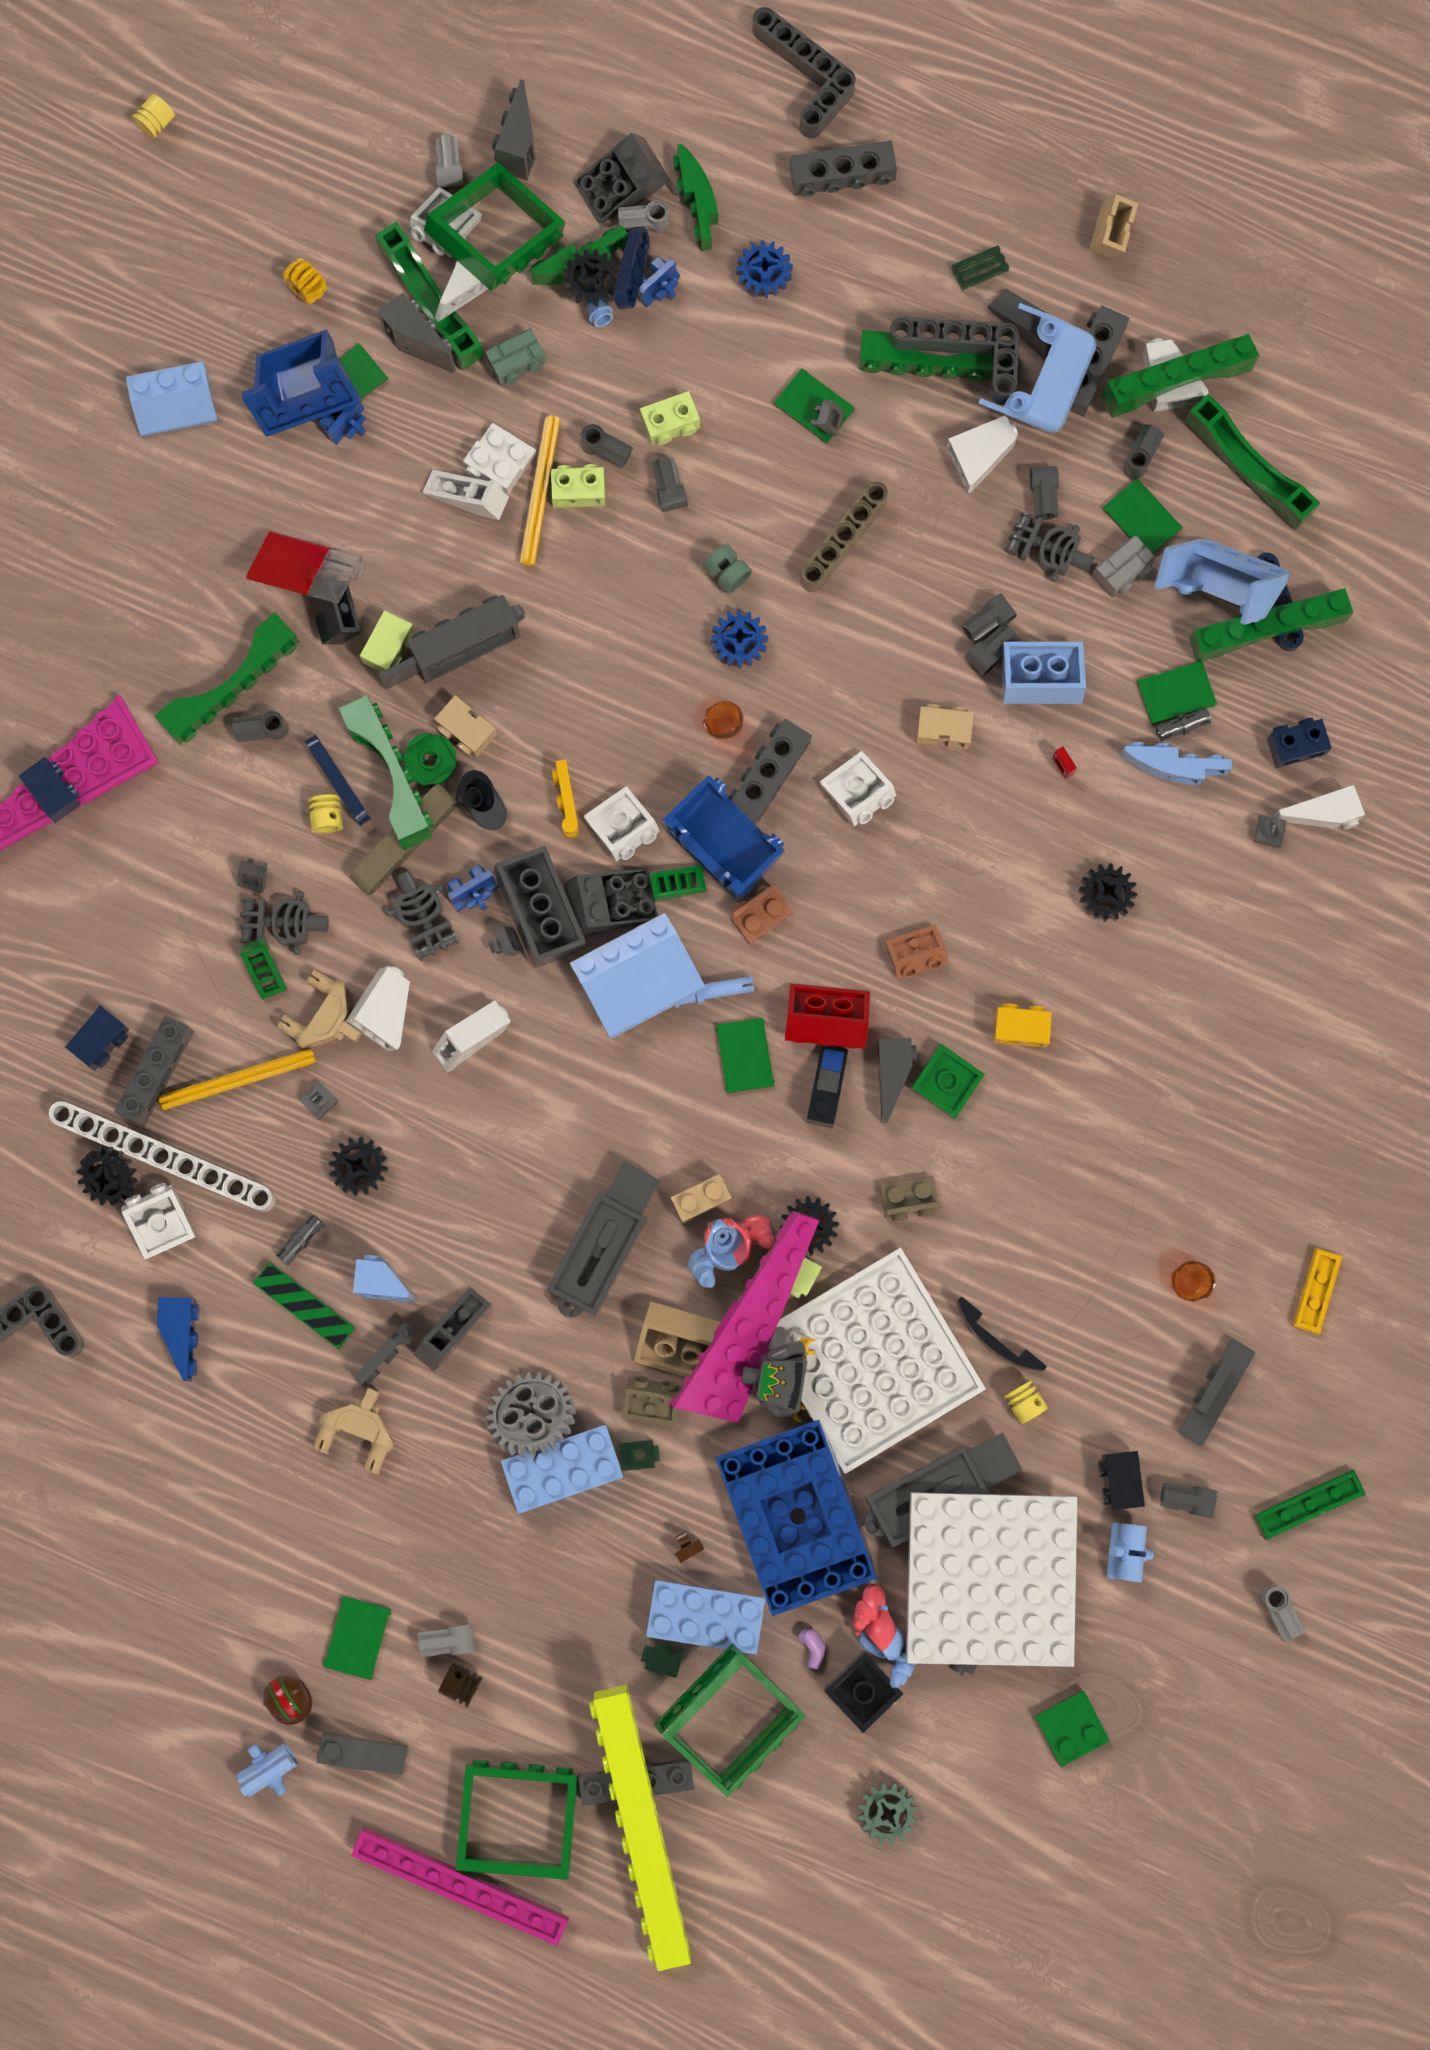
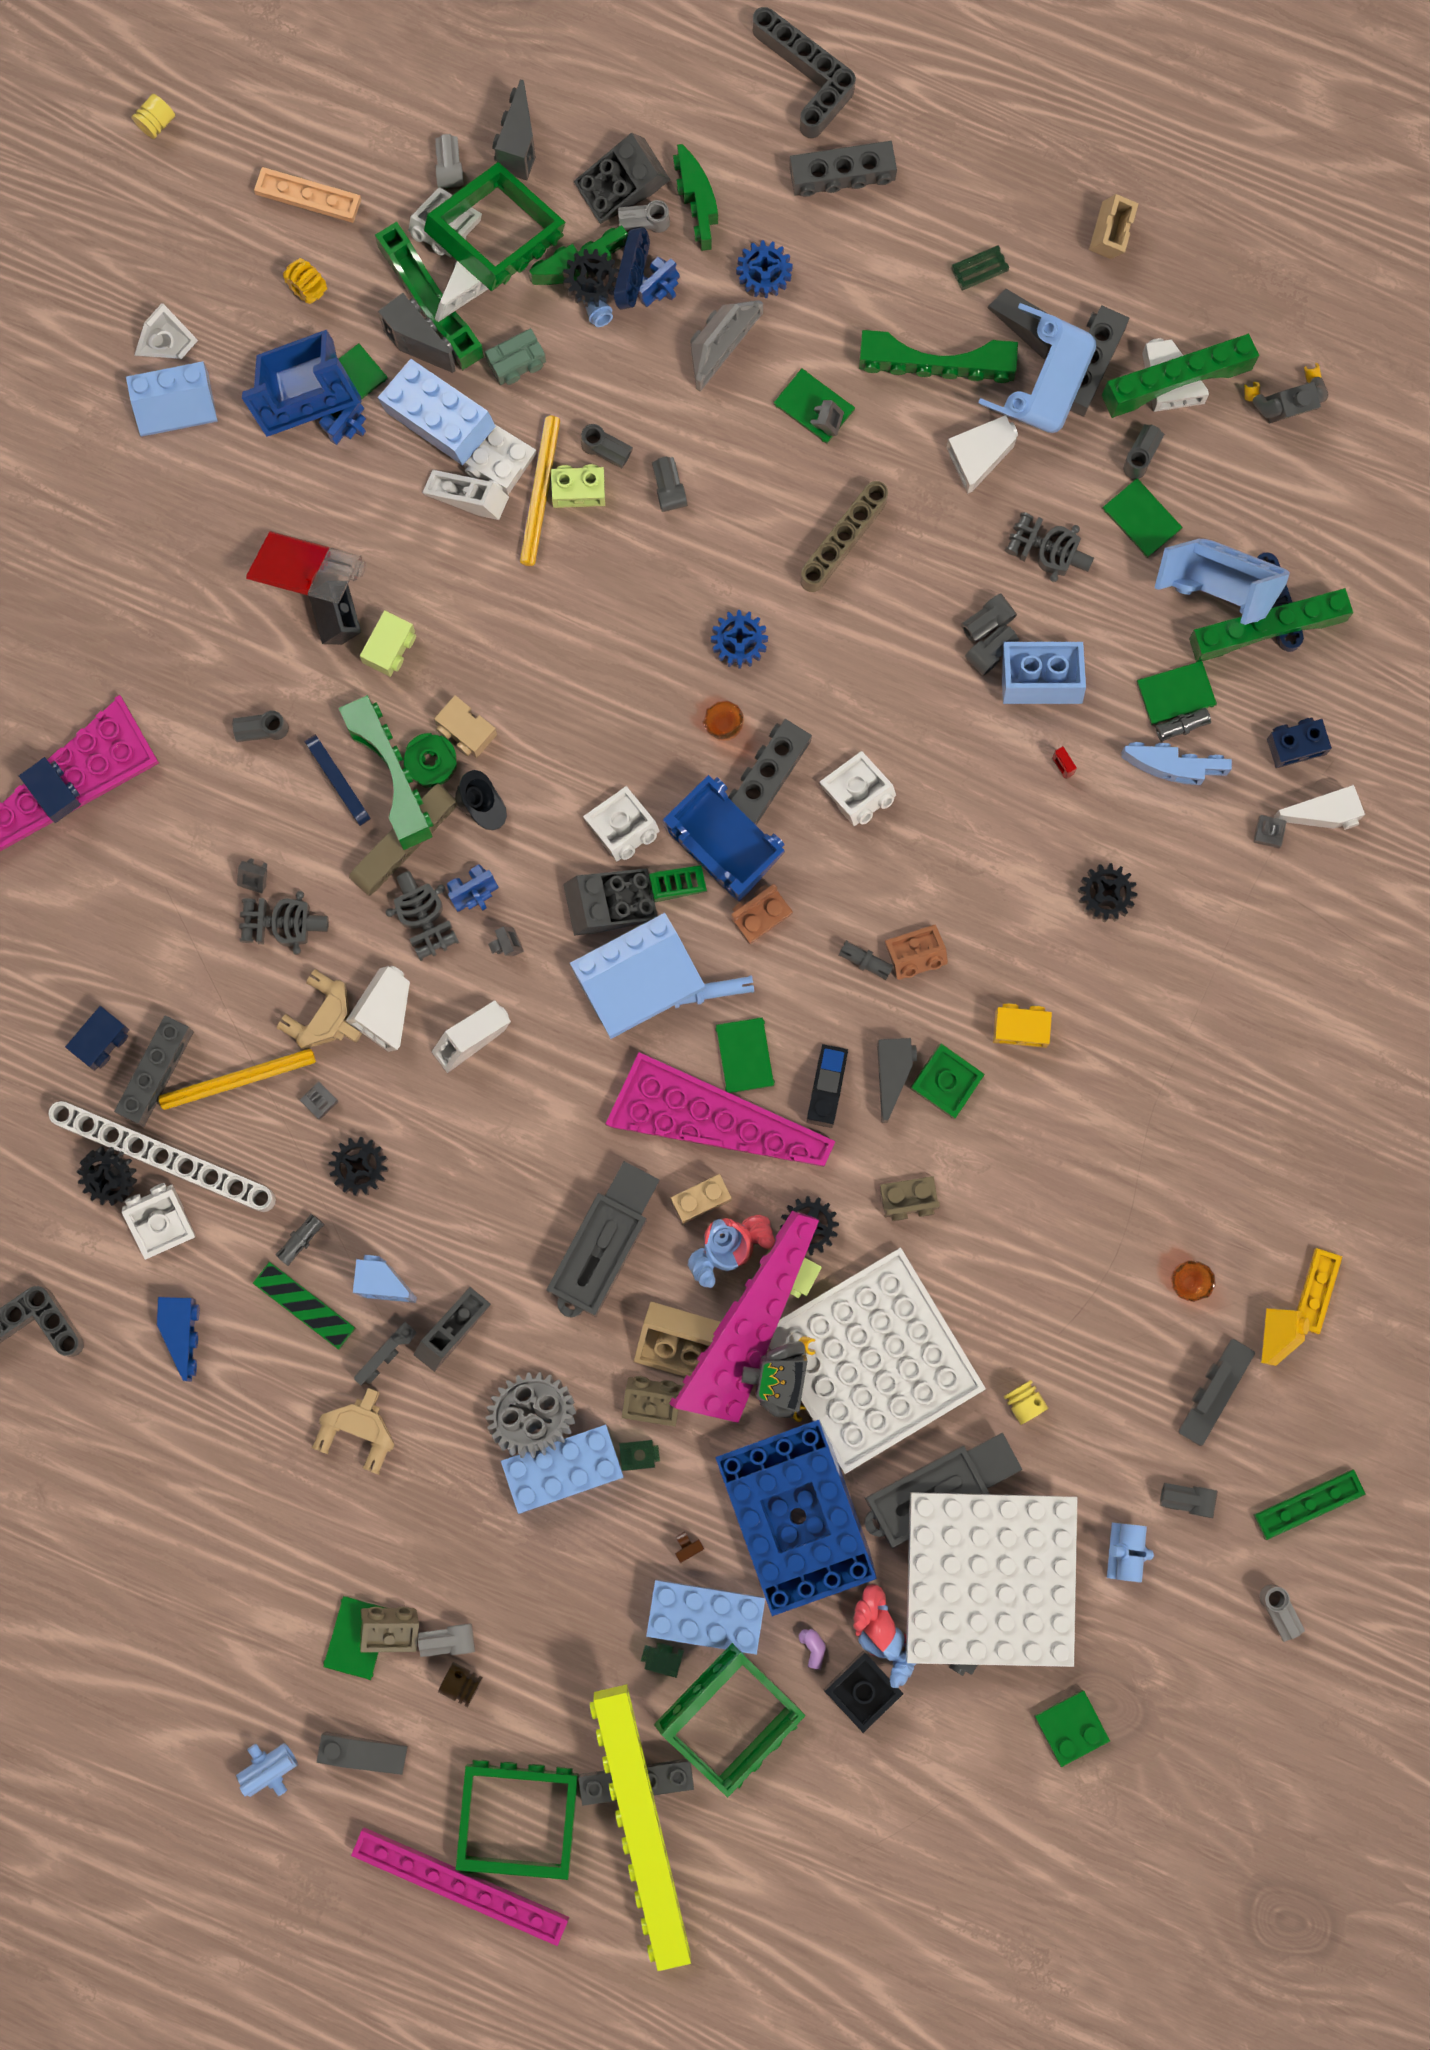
green arch [155,612,299,745] -> none
green slope [240,937,287,1000] -> none
reddish brown helmet [263,1675,312,1725] -> none
light yellow piece [308,794,343,834] -> none
dark grey piece [379,595,525,690] -> none
dark grey slope [493,846,586,969] -> none
yellow plate [552,759,579,838] -> none
yellowish green brick [640,391,700,446] -> none
sand green wheel [703,543,752,594] -> none
red slope [785,983,870,1049] -> none
sand green gear [857,1782,918,1845] -> none
dark grey beam [888,317,1019,405] -> none
tan brick [916,704,974,750] -> none
black slope [956,1296,1047,1372] -> none
dark grey piece [1030,466,1059,520] -> none
light grey brick [1093,535,1155,597] -> none
black brick [1098,1451,1145,1510] -> none
green arch [1185,393,1320,530] -> none
none -> white slope [134,303,198,359]
none -> light nougat plate [254,167,361,223]
none -> dark tan bracket [360,1606,419,1652]
none -> light blue brick [377,359,496,466]
none -> dark pink wing [605,1052,836,1167]
none -> light grey wedge [690,300,763,392]
none -> dark grey pin [838,940,894,980]
none -> dark grey torso [1244,363,1328,424]
none -> yellow slope [1261,1308,1309,1366]

